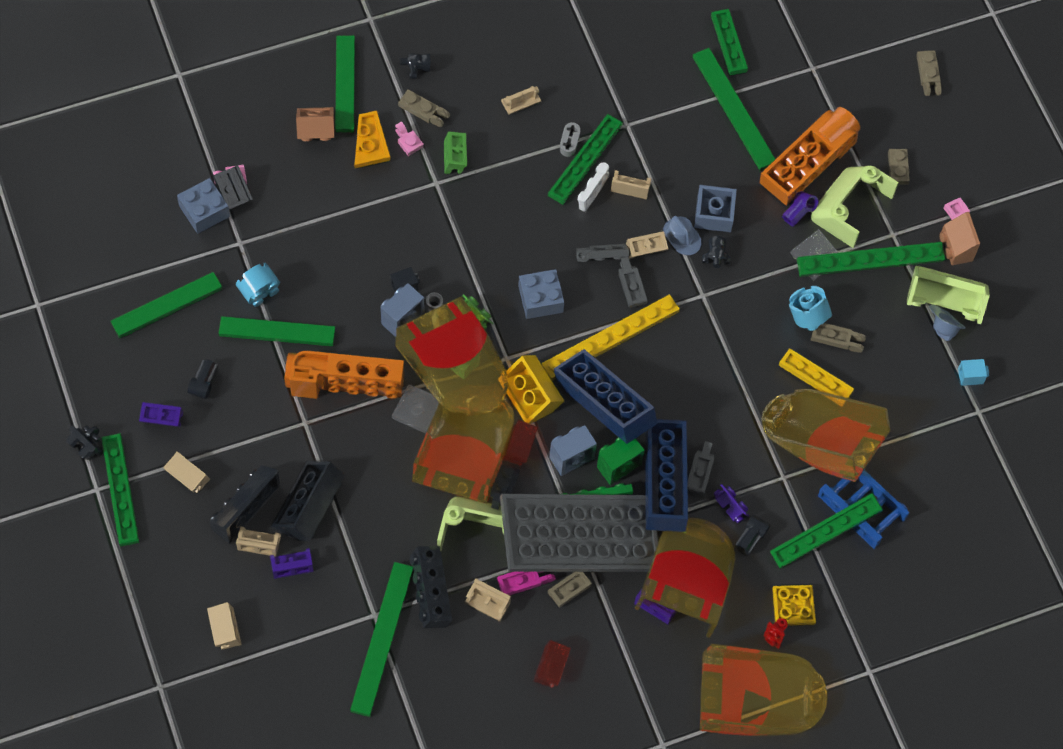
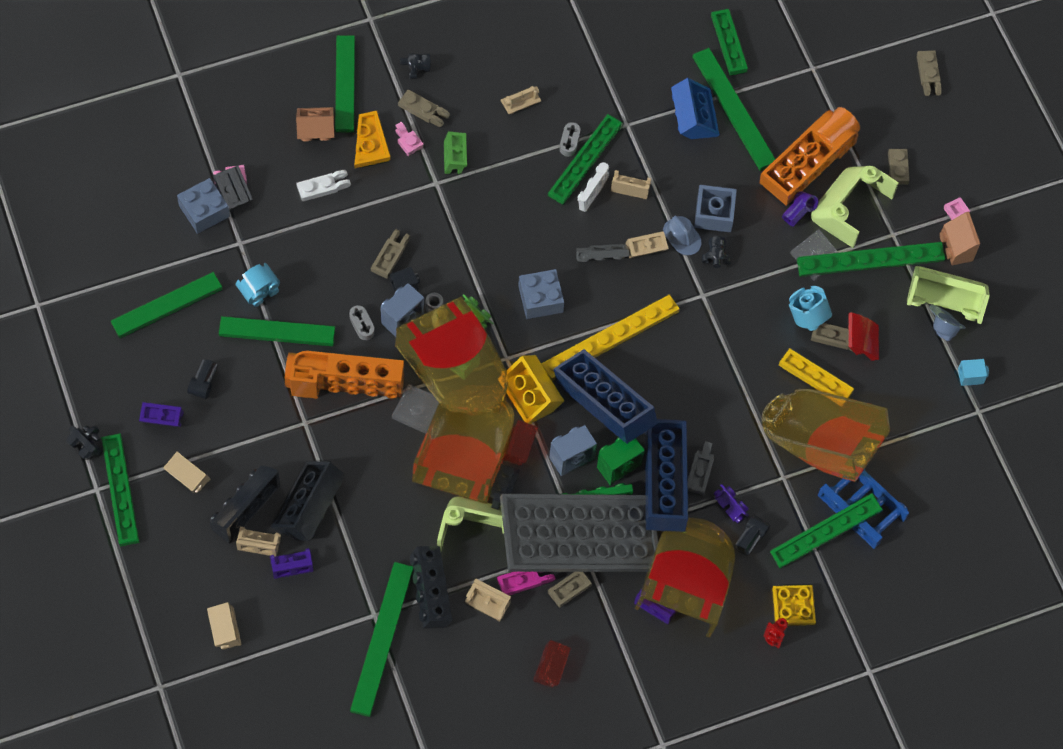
dark grey hinge [618,257,648,308] -> none
clear yellow windscreen [700,644,827,736] -> none
none -> white hinge [296,170,351,202]
none -> light grey beam [349,305,375,340]
none -> dark tan hinge [371,229,410,279]
none -> blue slope [671,78,720,139]
none -> red slope [849,313,879,361]

